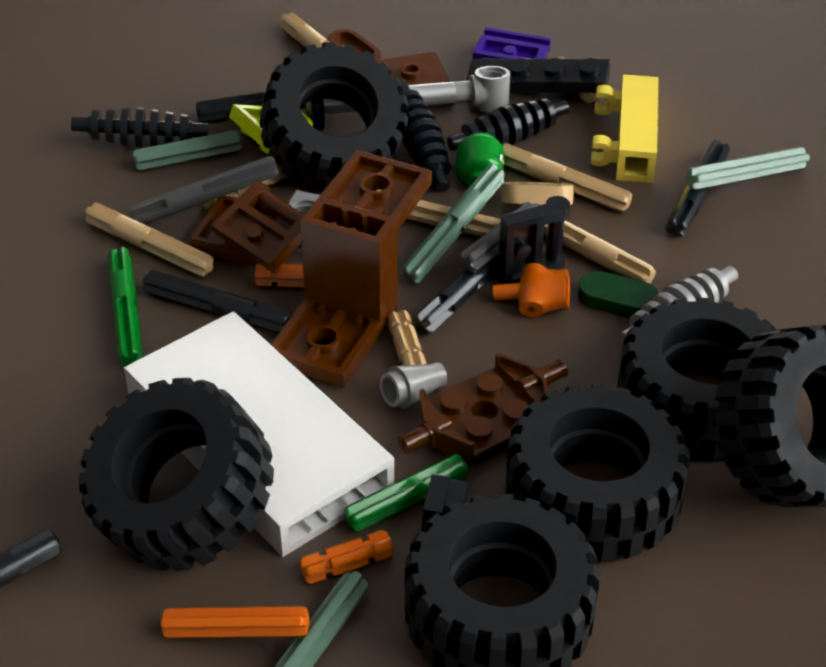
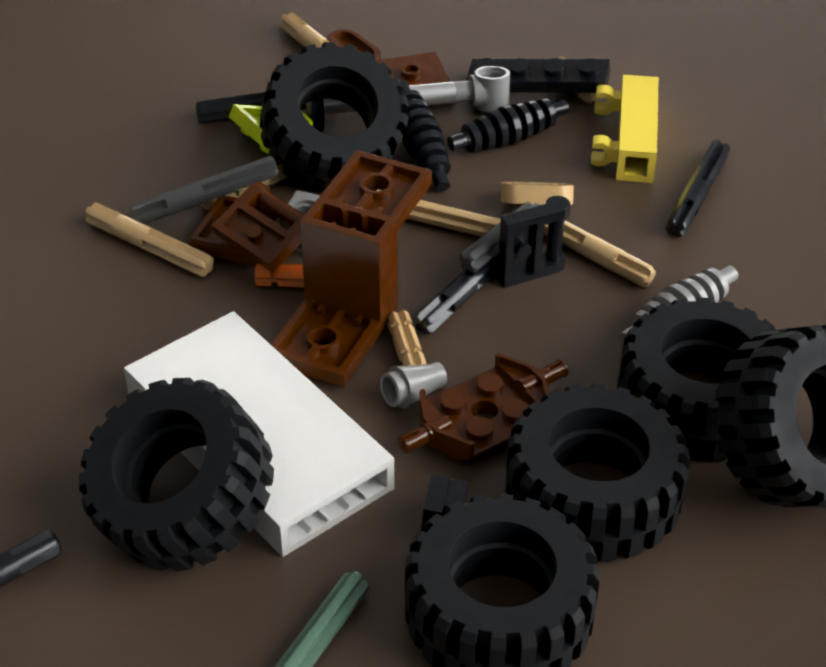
black piece [71,107,209,148] -> none
green axle [107,246,143,367] -> none
sand green axle [133,130,242,171] -> none
black axle [143,270,293,333] -> none
orange axle [160,606,310,638] -> none
orange axle [299,530,393,584] -> none
green axle [344,454,468,532] -> none
sand green axle [402,164,505,284] -> none
green head [455,132,505,187] -> none
dark purple plate [473,27,551,59] -> none
orange piece [493,263,571,318] -> none
tan axle [503,143,633,212] -> none
dark green tile [578,271,659,317] -> none
axle [684,147,810,190] -> none

